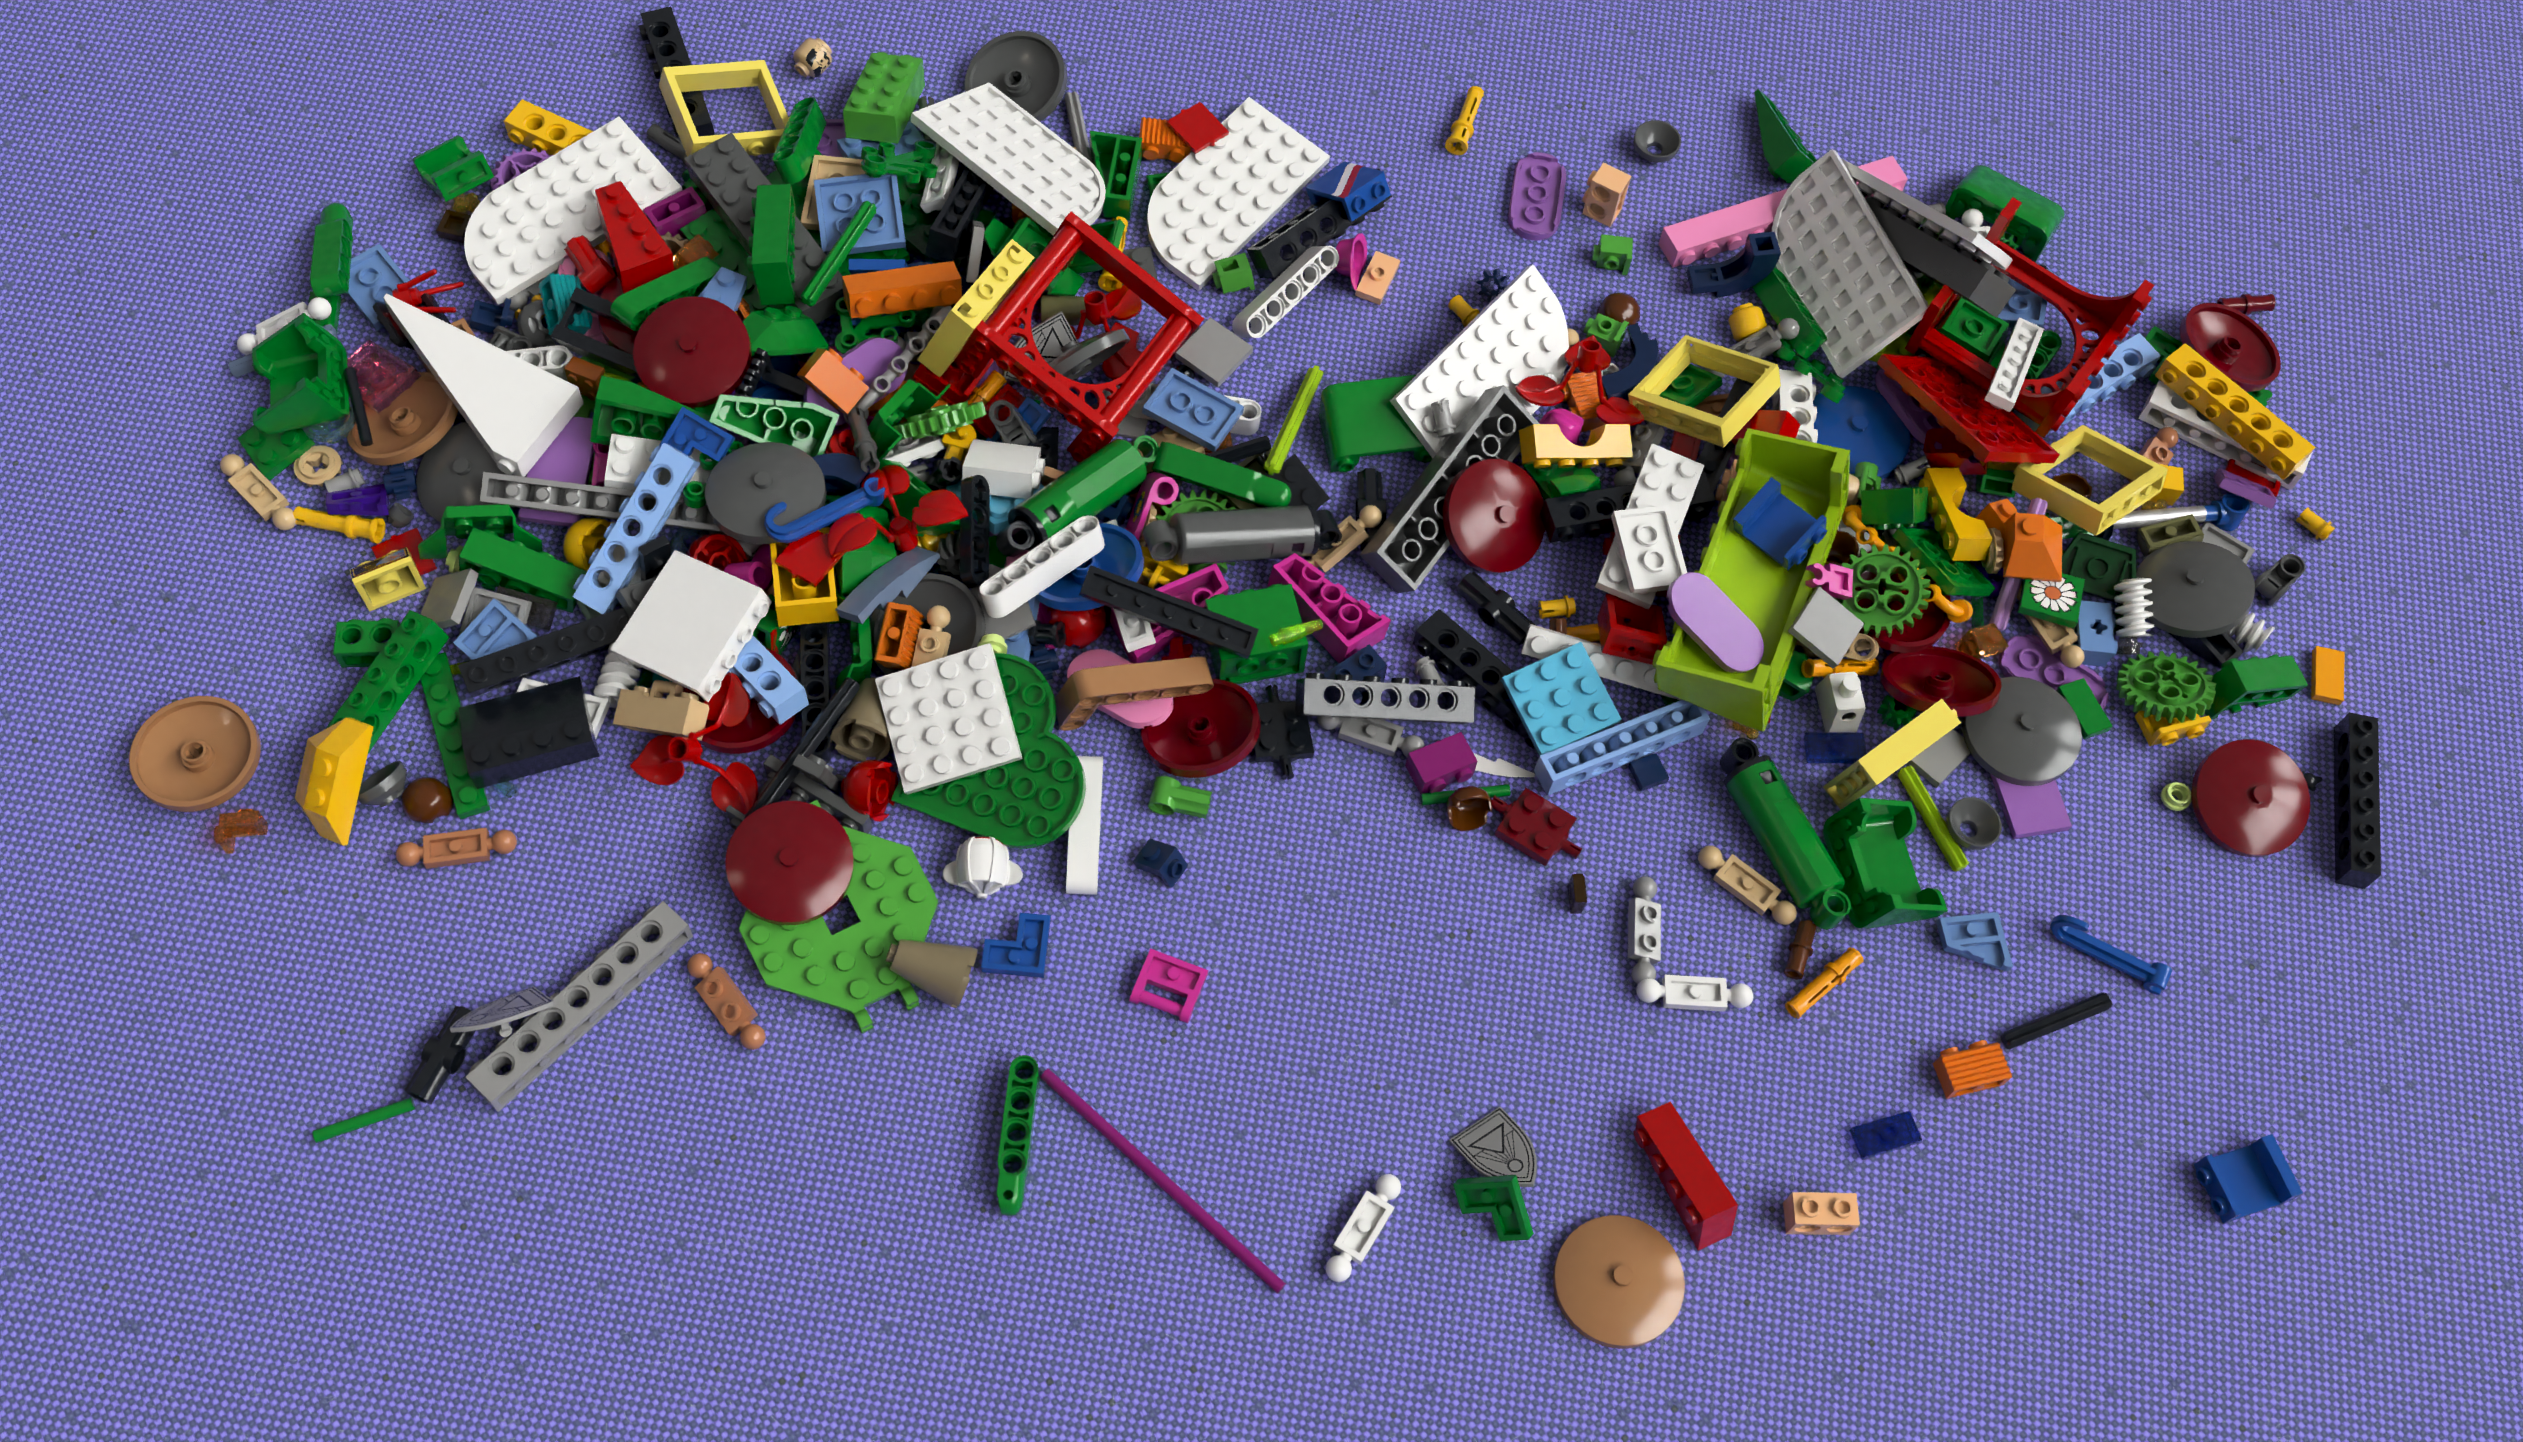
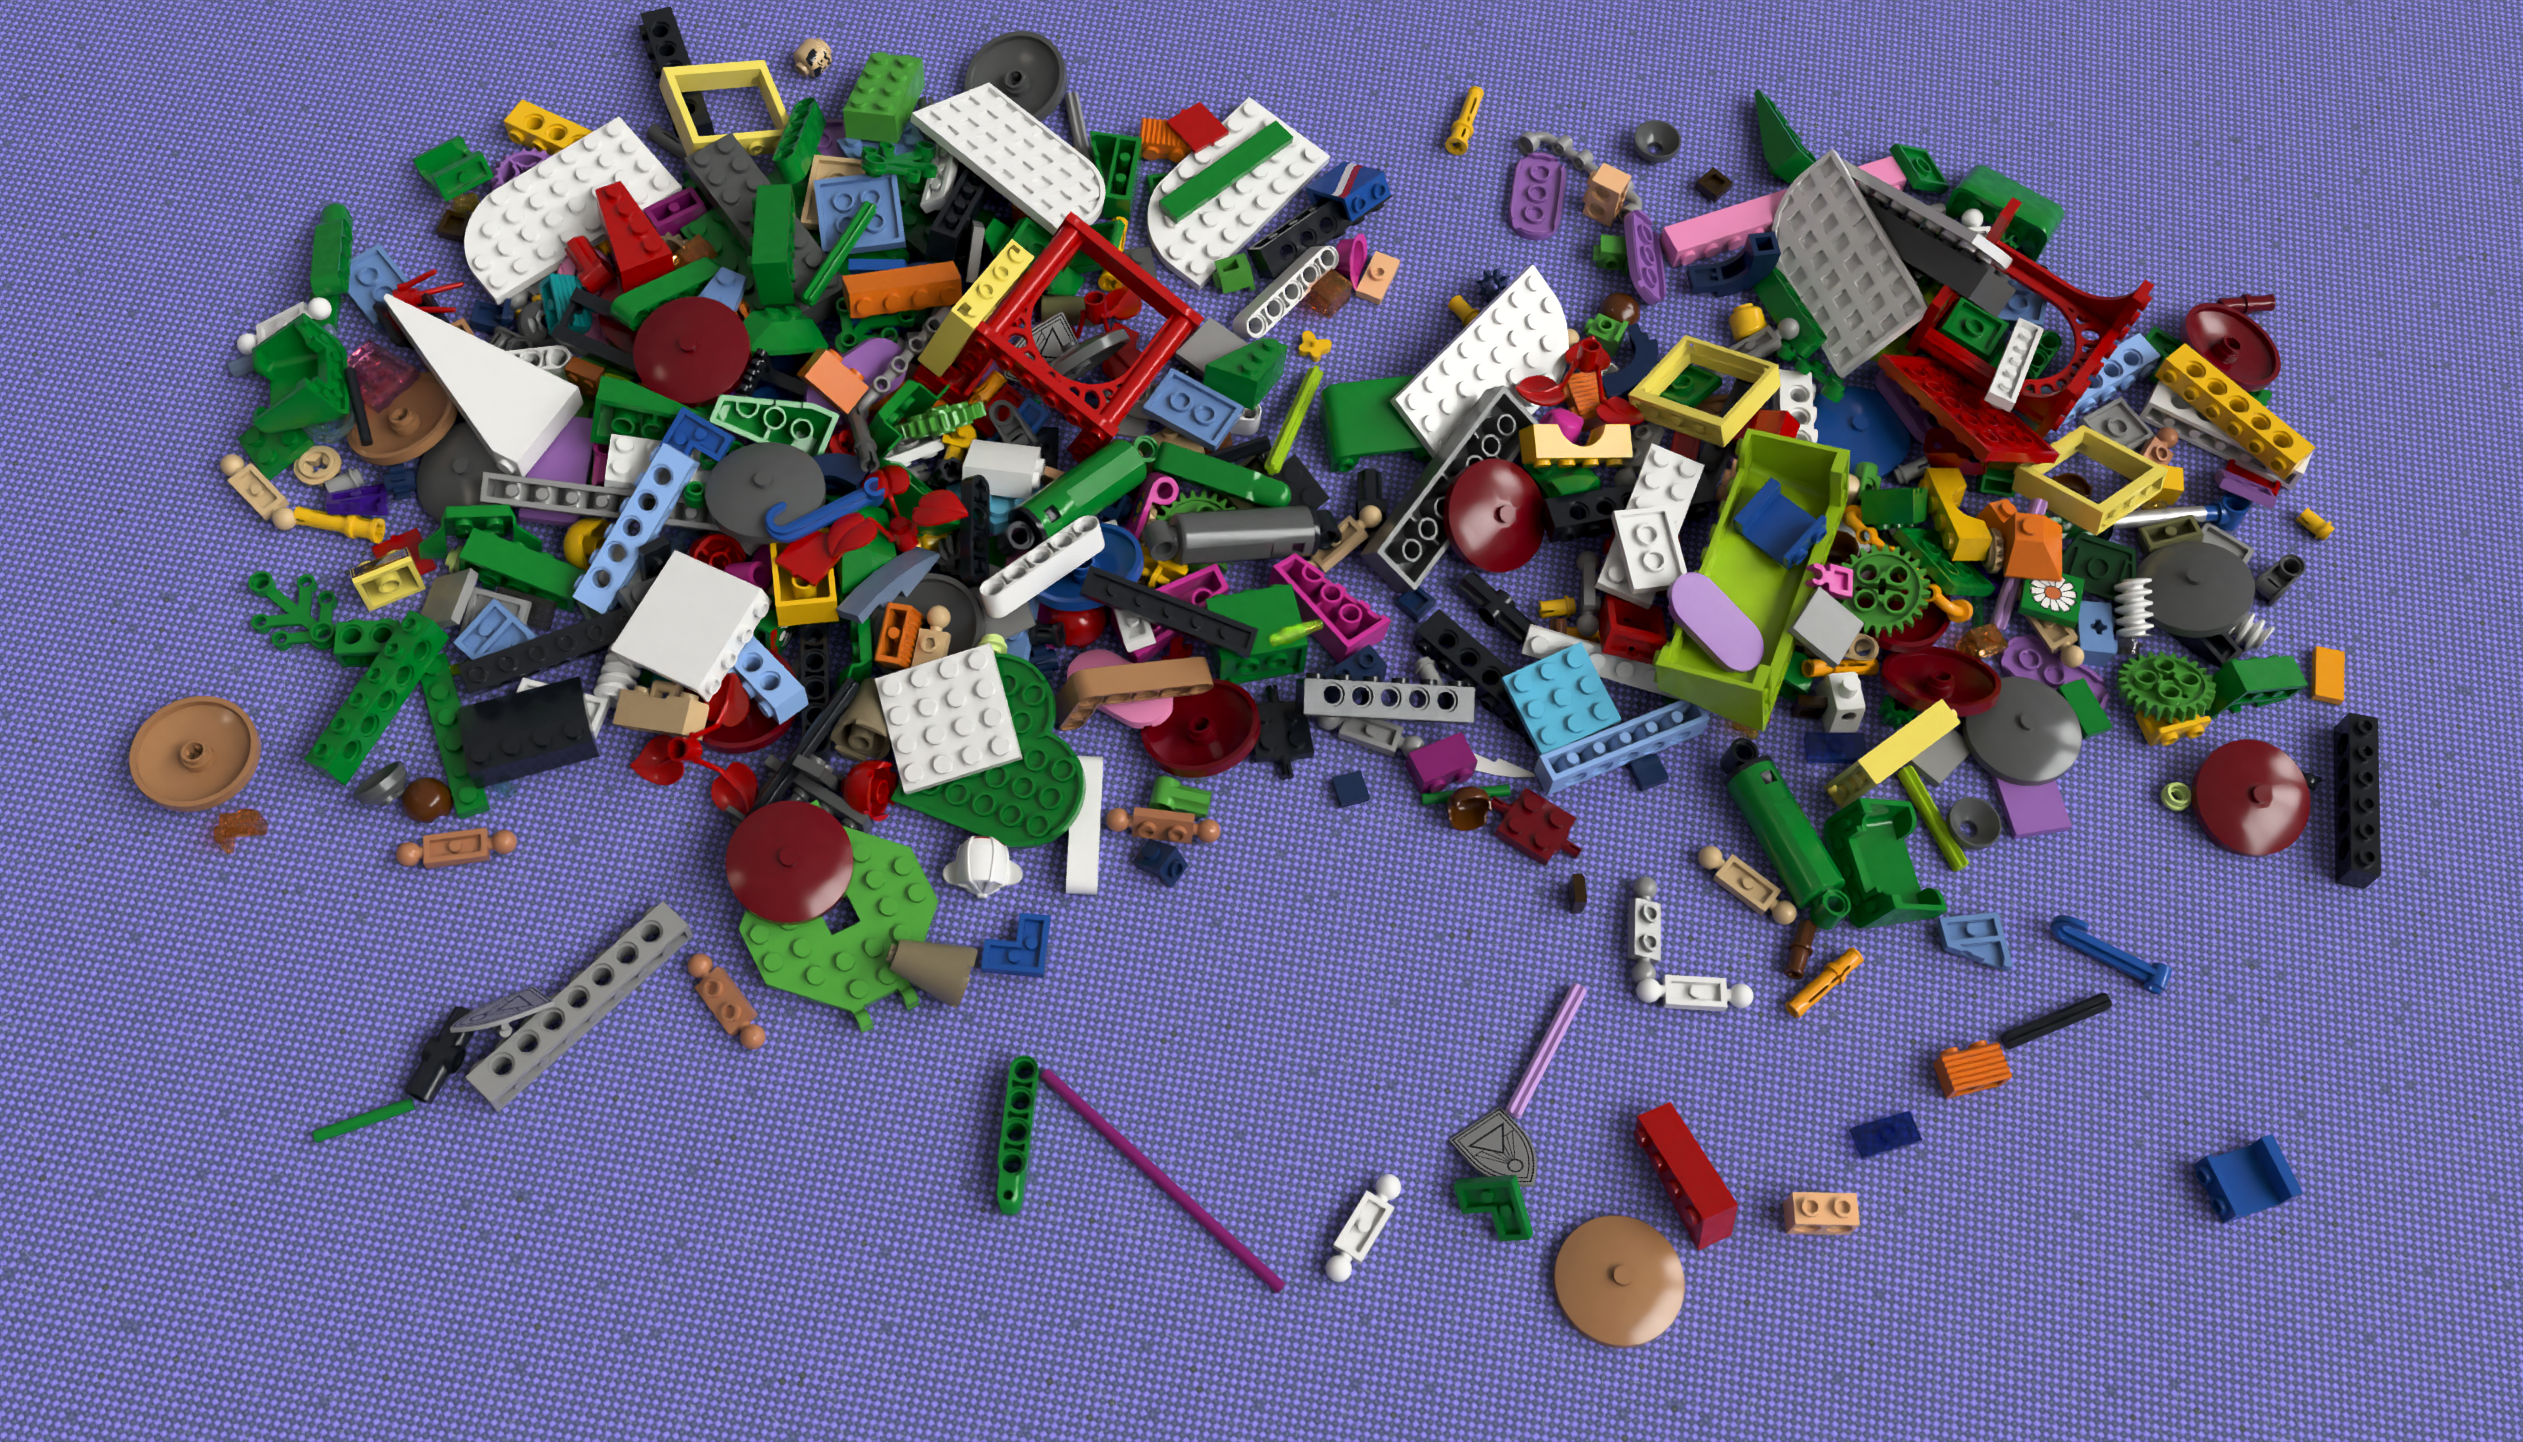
yellow wedge [295,718,374,846] -> none
dark grey hinge [387,502,414,528] -> none
dark pink plate [1129,948,1208,1024] -> none
light grey pin [1431,400,1456,437] -> none
none -> green plant [248,571,338,651]
none -> nougat plate [1106,807,1221,844]
none -> green tile [1159,120,1294,224]
none -> green wedge [1203,337,1288,410]
none -> yellow piece [1298,330,1332,362]
none -> clear orange brick [1309,268,1352,319]
none -> dark blue tile [1331,771,1370,808]
none -> dark blue tile [1395,586,1436,623]
none -> lavender axle [1505,983,1587,1119]
none -> light grey bar [1517,131,1642,224]
none -> light grey plate [1576,551,1601,637]
none -> medium lavender tile [1624,209,1666,305]
none -> dark brown plate [1695,167,1733,203]
none -> dark brown tile [1791,694,1828,720]
none -> green tile [1889,143,1950,194]
none -> light grey tile [2077,396,2156,451]

